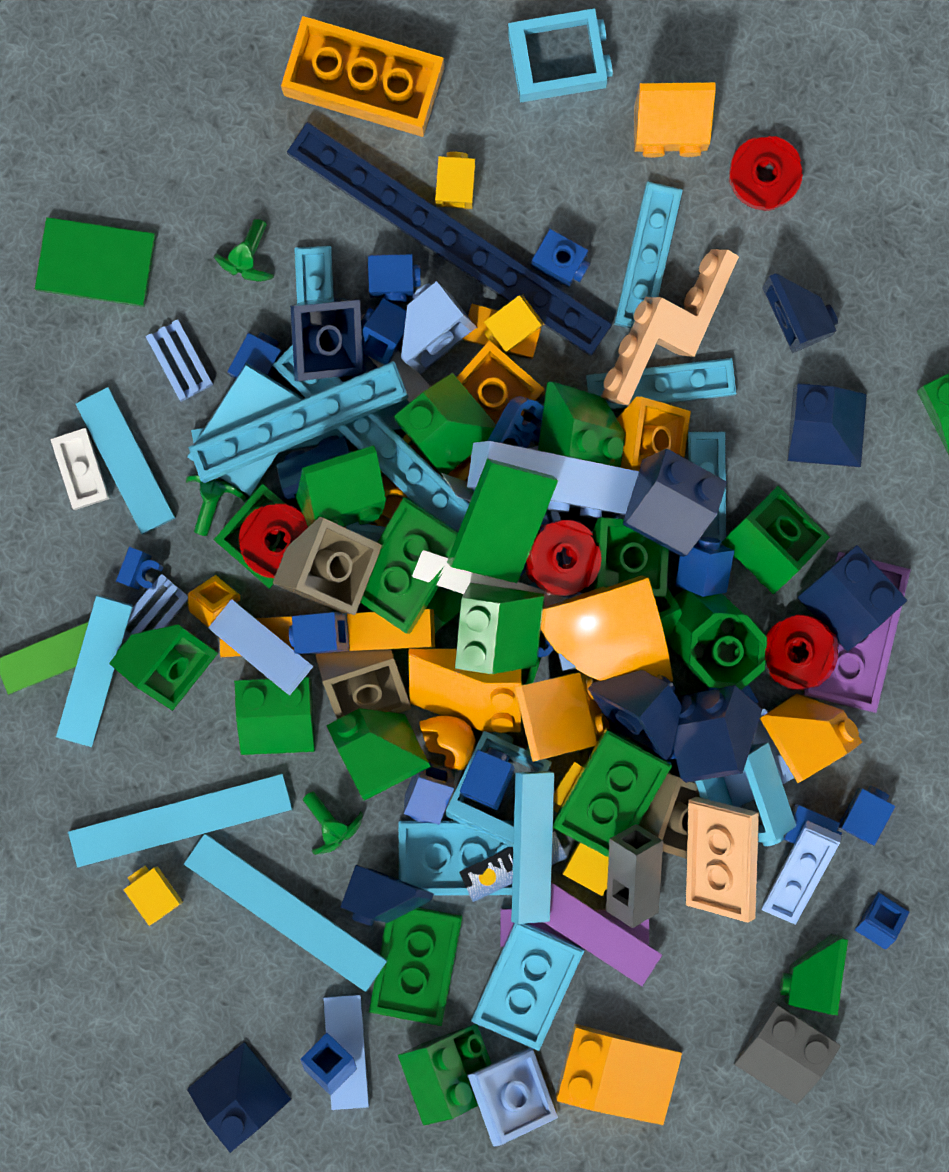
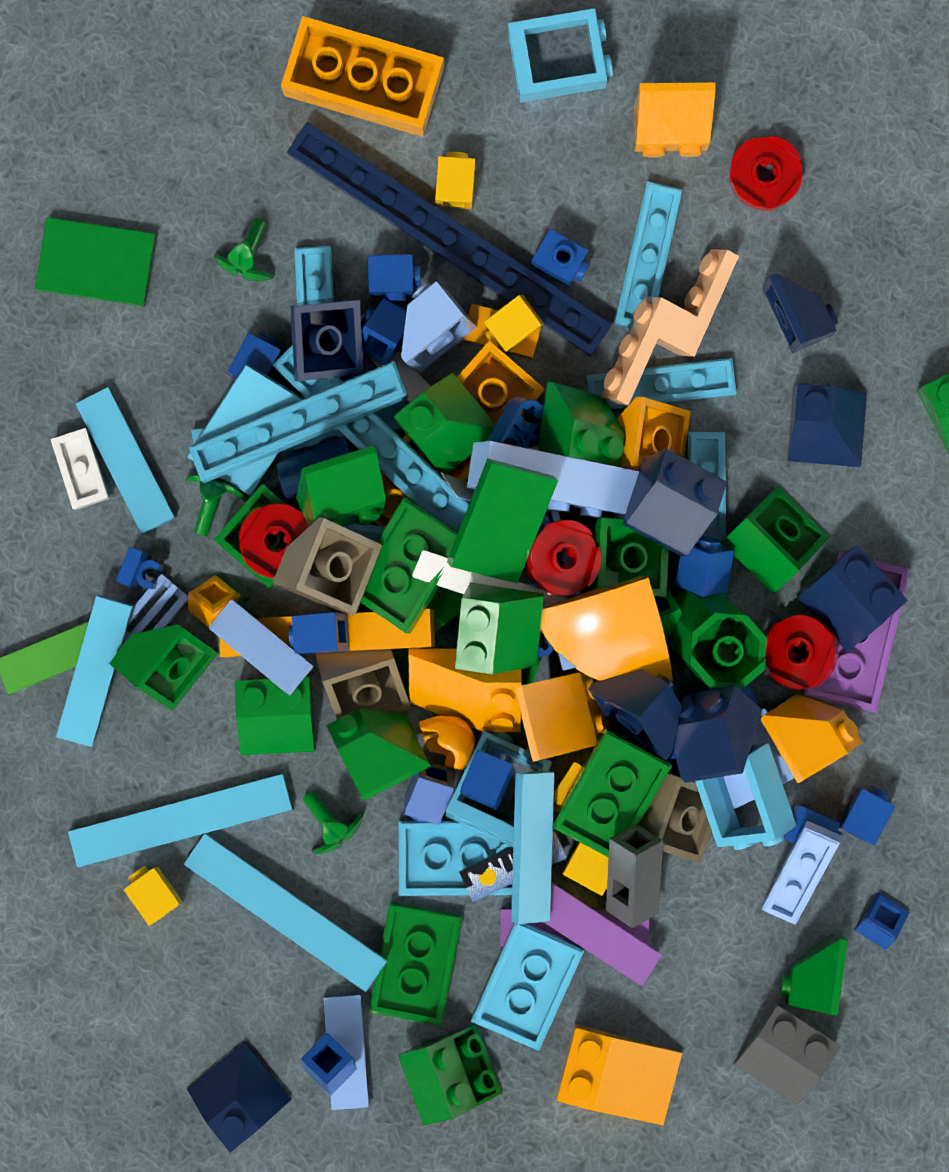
light blue tile [145,319,213,402] -> none
dark blue slope [340,865,434,926] -> none
light blue tile [468,1048,558,1146] -> none
light nougat tile [686,797,759,923] -> none

